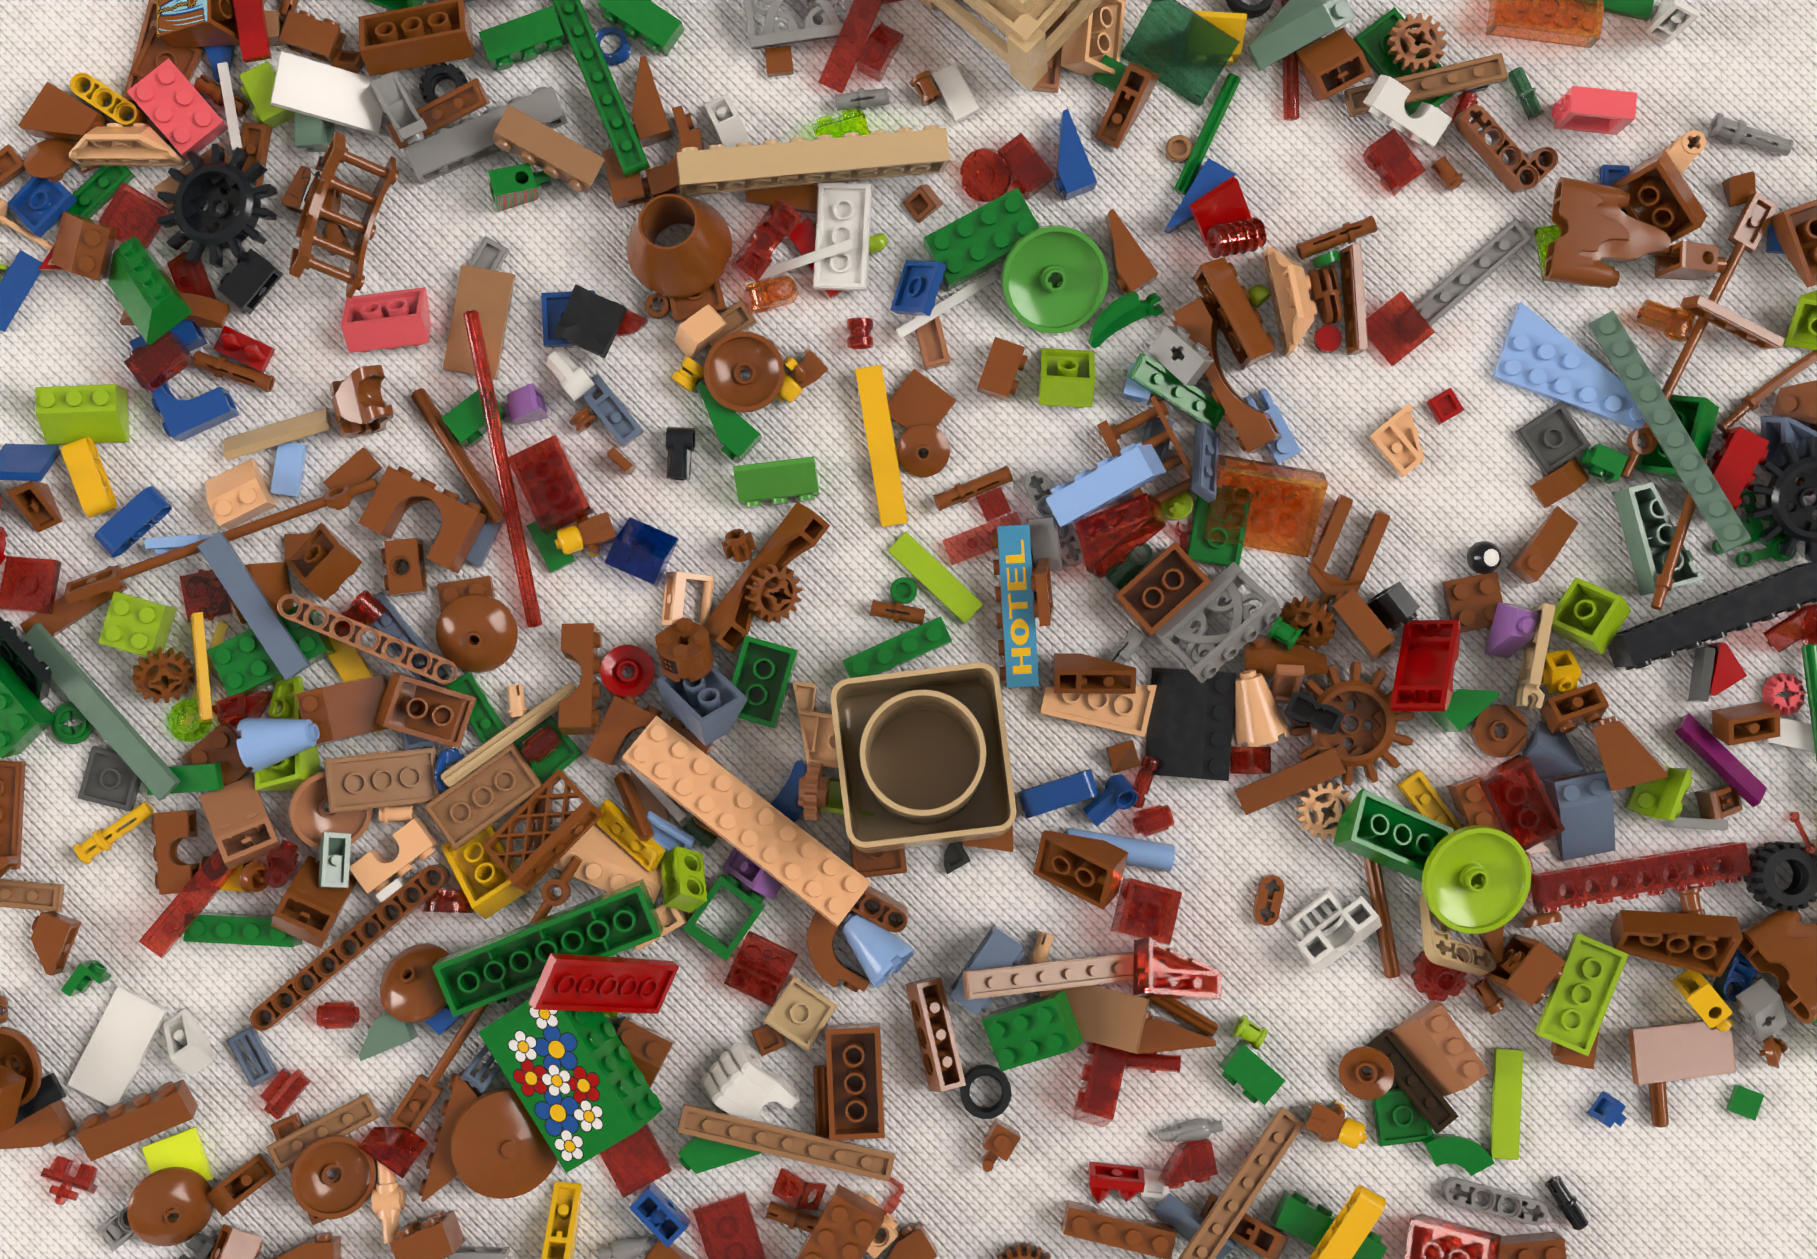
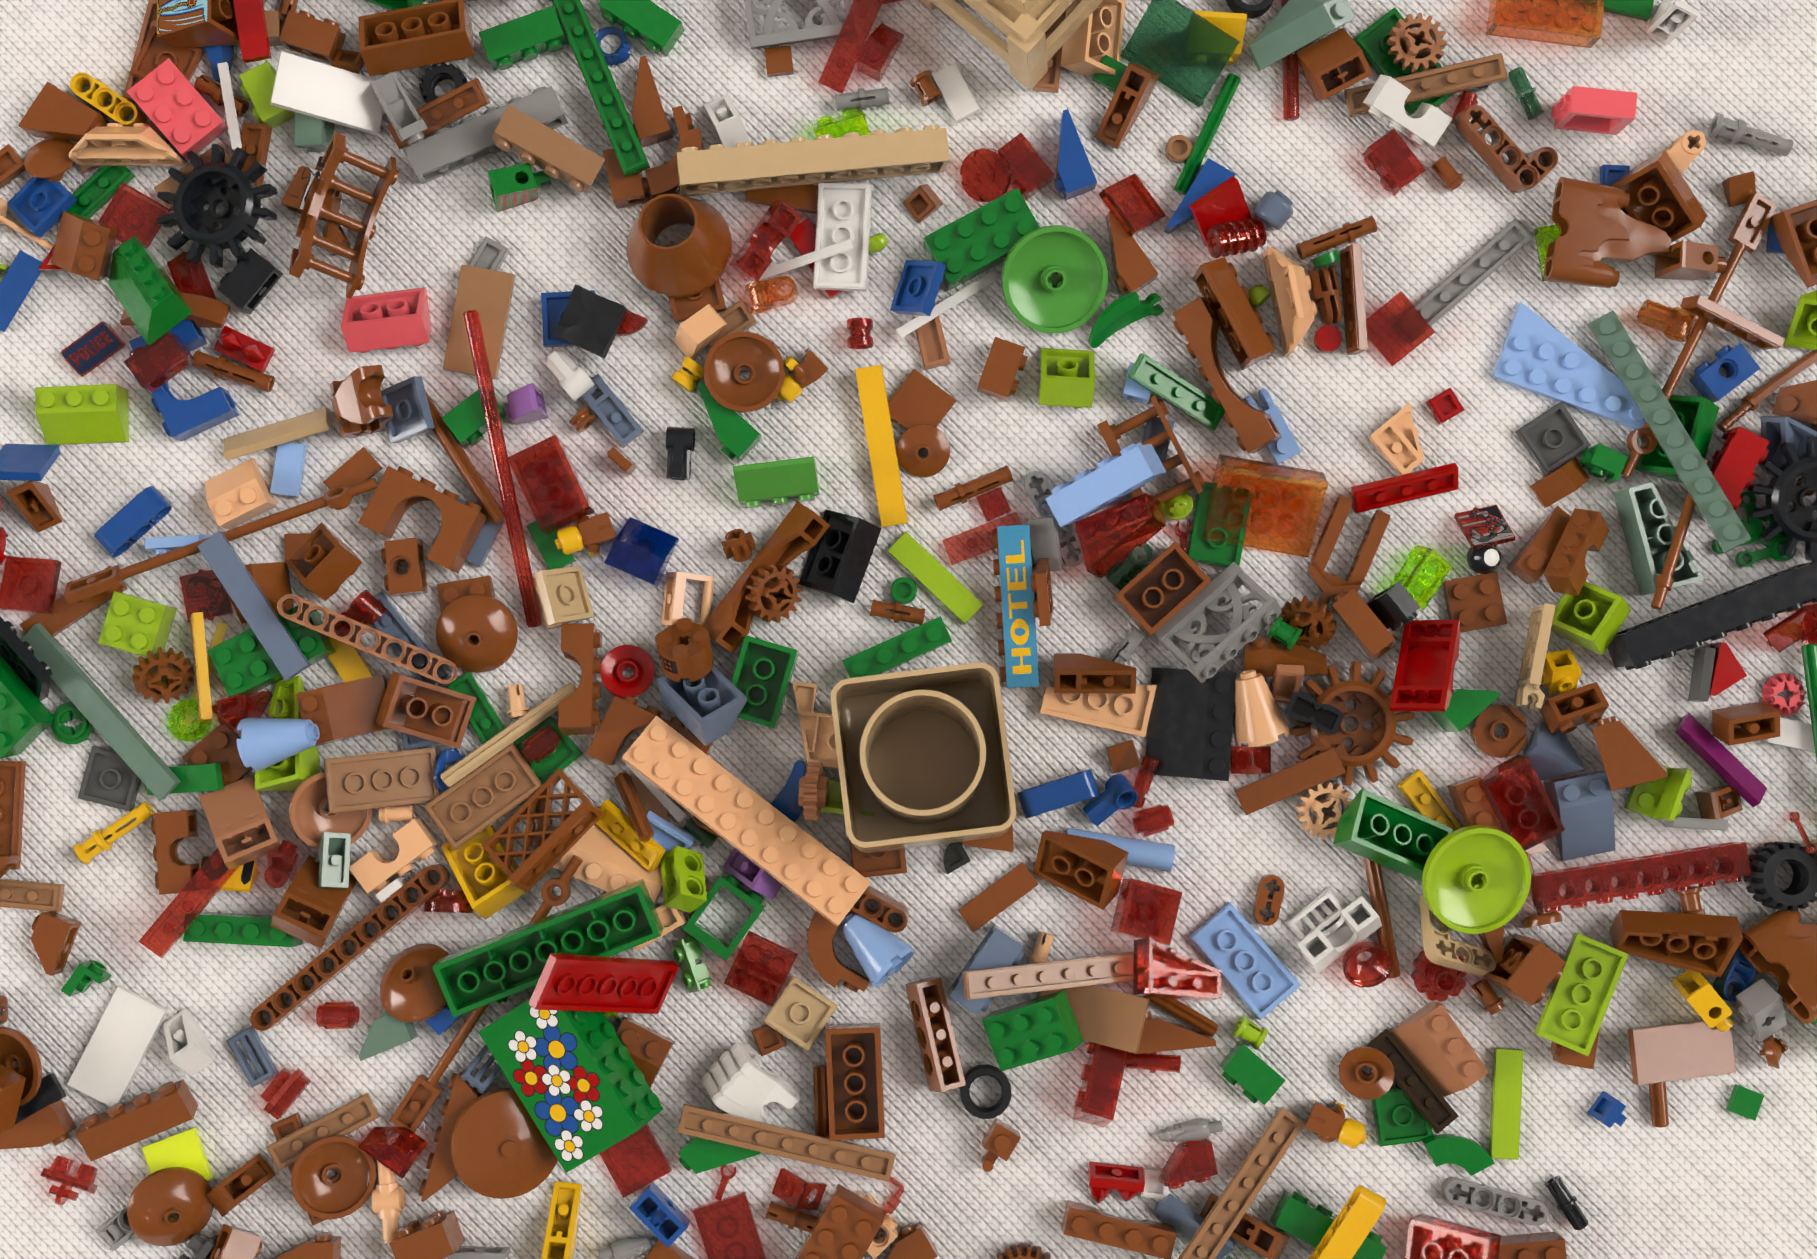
yellow beam [61,437,117,518] -> none
dark orange hat [239,860,271,893] -> none
dark orange bush [645,293,670,319] -> none
light grey brick [1147,325,1214,385] -> none
sand blue tile [1191,422,1220,503] -> none
medium lavender slope [1485,602,1539,658] -> none
none -> slope [60,321,126,377]
none -> sand blue plate [381,376,435,444]
none -> tan bracket [533,566,594,630]
none -> bright green hinge [672,935,712,993]
none -> clear red hand [715,1165,737,1200]
none -> black slope [798,509,882,603]
none -> dark orange tile [958,862,1039,932]
none -> clear red tile [1099,173,1166,237]
none -> light blue tile [1188,902,1301,1020]
none -> sand blue head [1253,190,1293,231]
none -> clear red piece [1342,941,1393,988]
none -> red tile [1351,463,1459,514]
none -> clear neon green bracket [1389,545,1453,610]
none -> piece [1454,505,1516,550]
none -> dark orange arch [1544,508,1609,596]
none -> blue brick [1689,343,1761,403]

